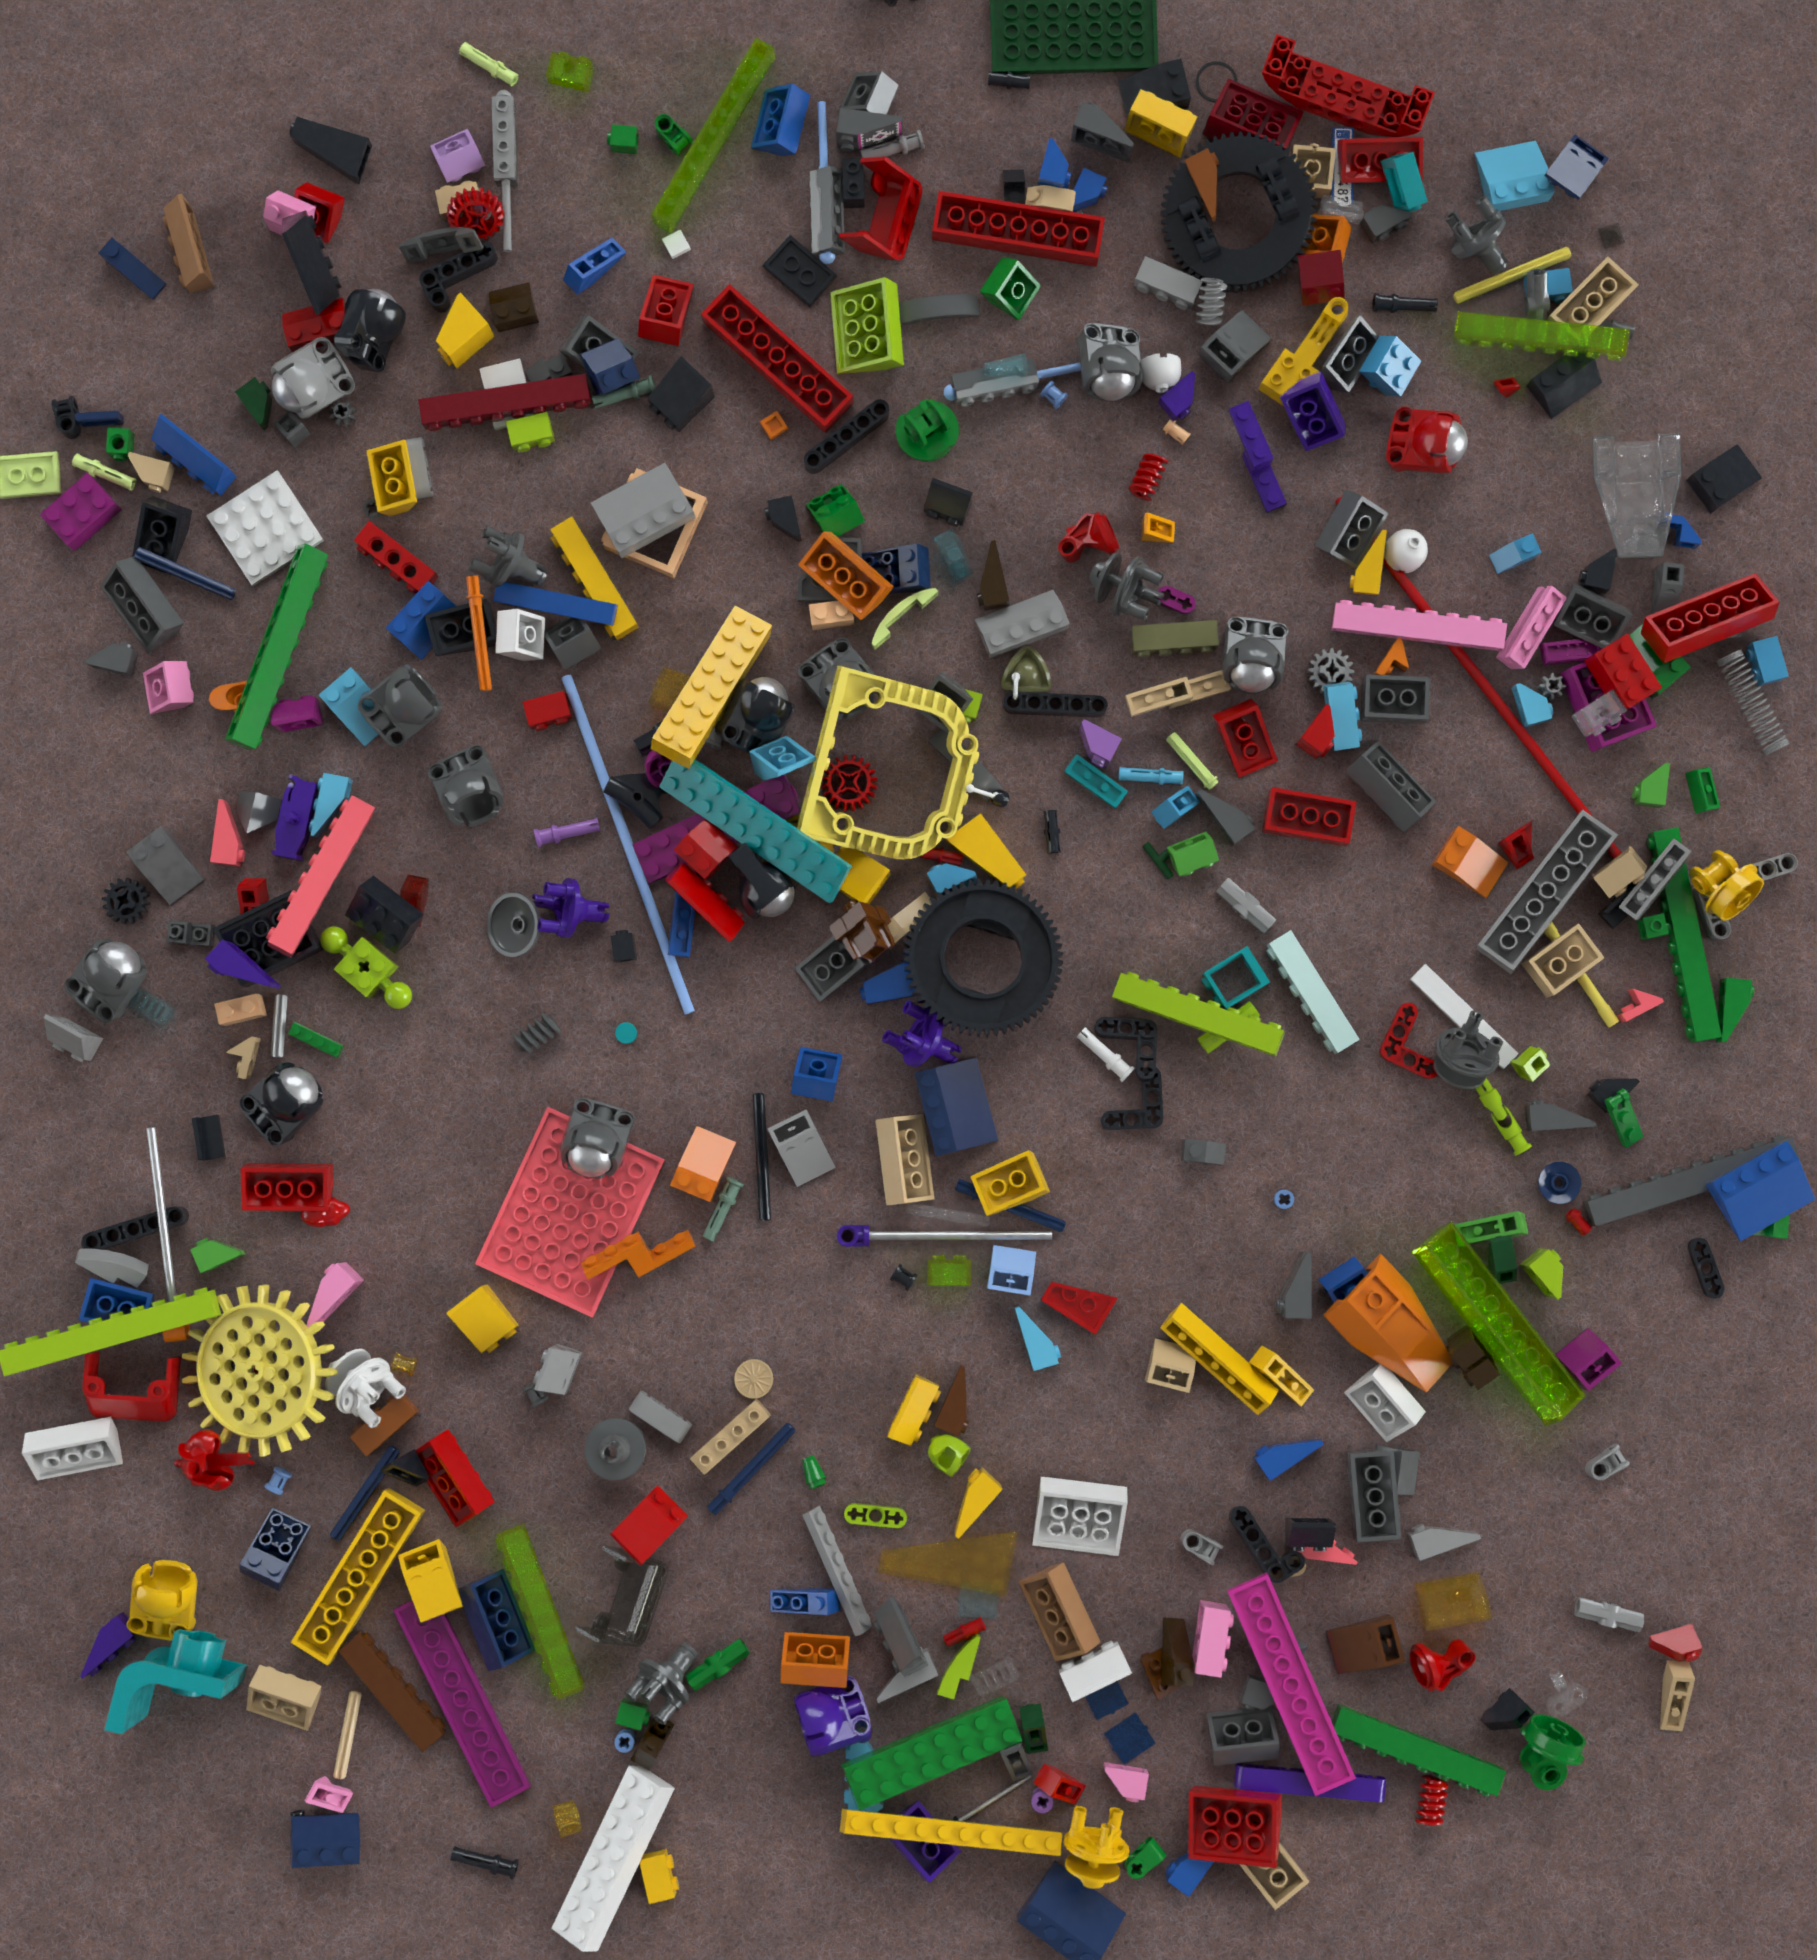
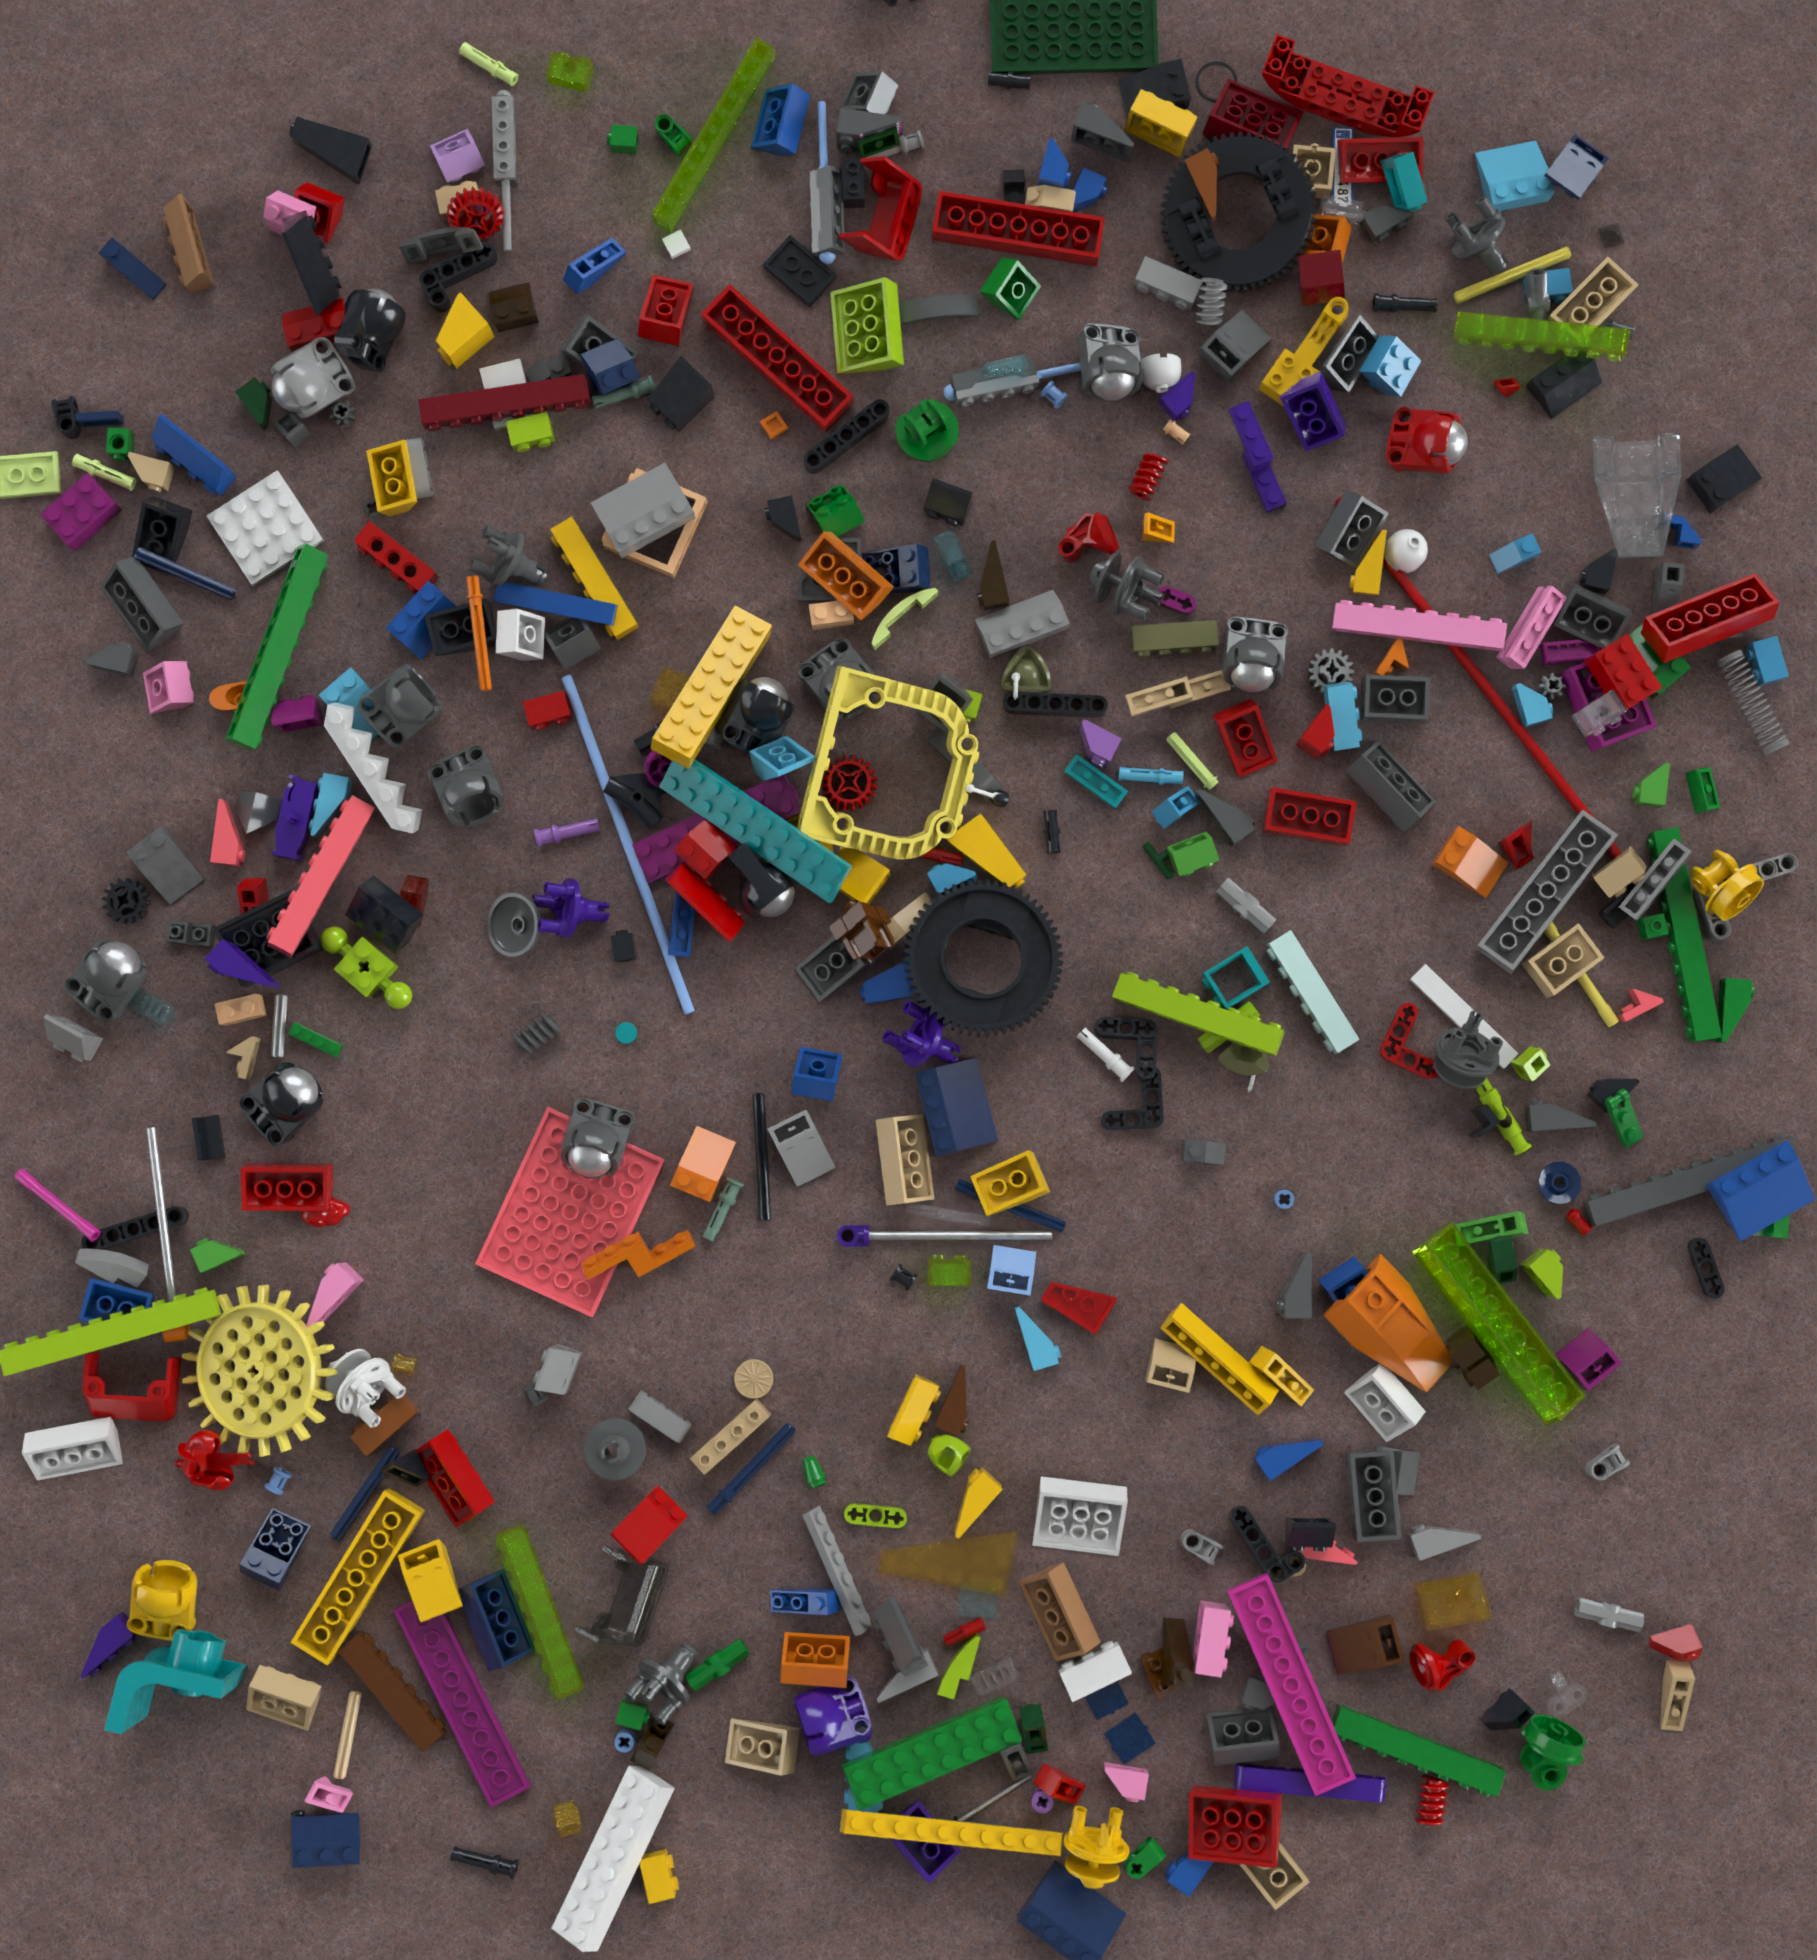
yellow slope [447,1284,519,1353] -> none
none -> dark pink piece [14,1169,101,1241]
none -> white brick [324,702,423,833]
none -> tan slope [725,1718,800,1776]
none -> dark green slope [856,127,900,158]
none -> olive hat [1218,1042,1269,1092]
none -> black panel [1469,1104,1500,1138]

